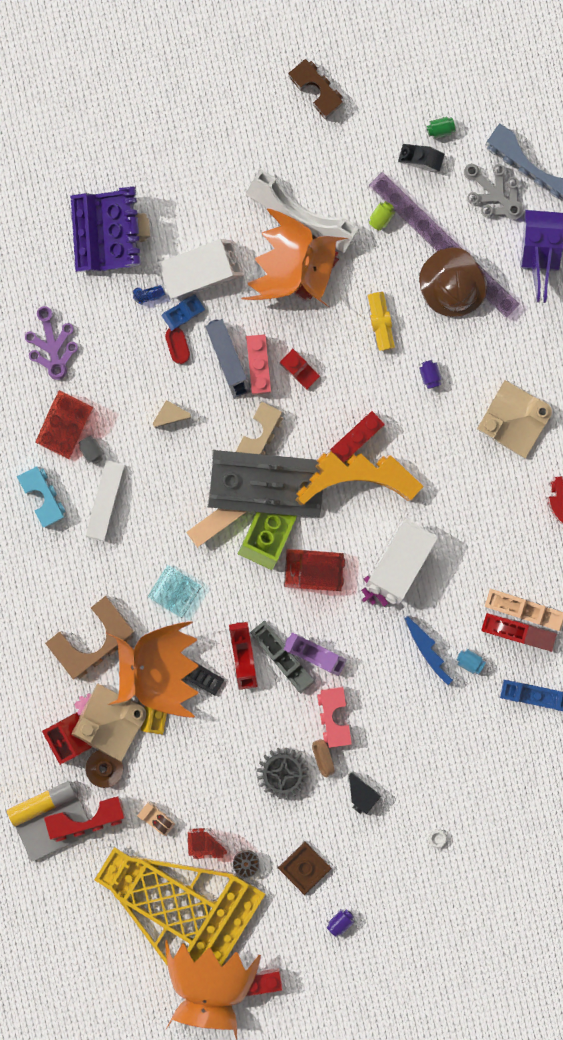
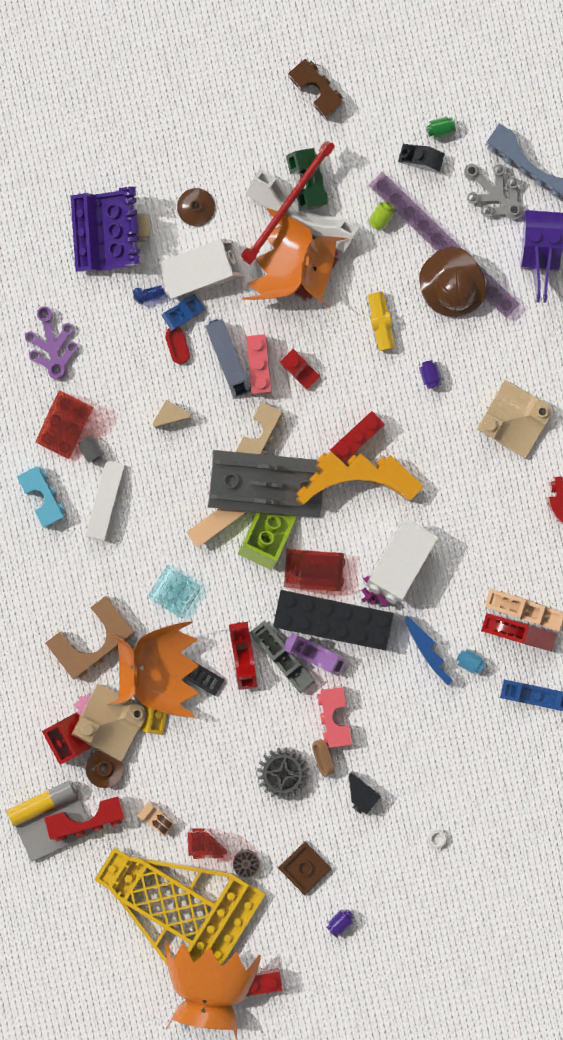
none -> reddish brown dish [177,188,215,226]
none -> red hinge [241,141,335,265]
none -> black brick [273,590,394,651]
none -> dark green arch [286,148,328,211]

